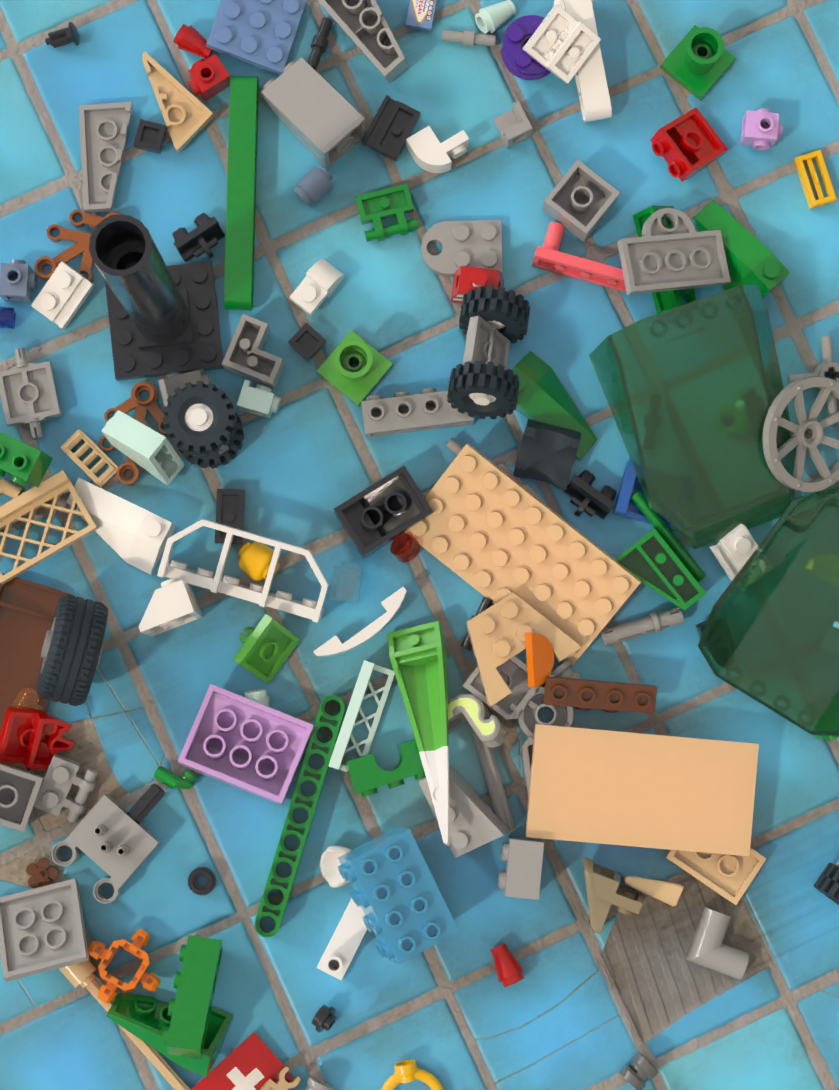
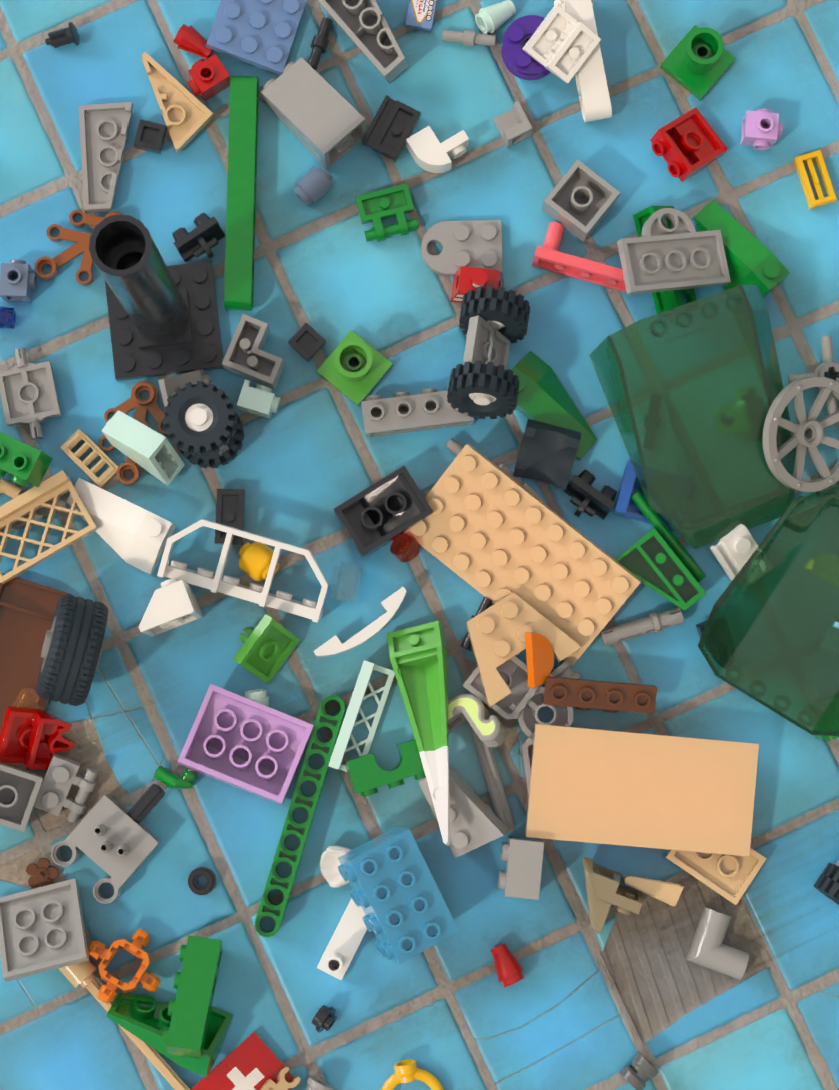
white plate [31,261,95,329] -> none
white brick [290,258,345,316] -> none

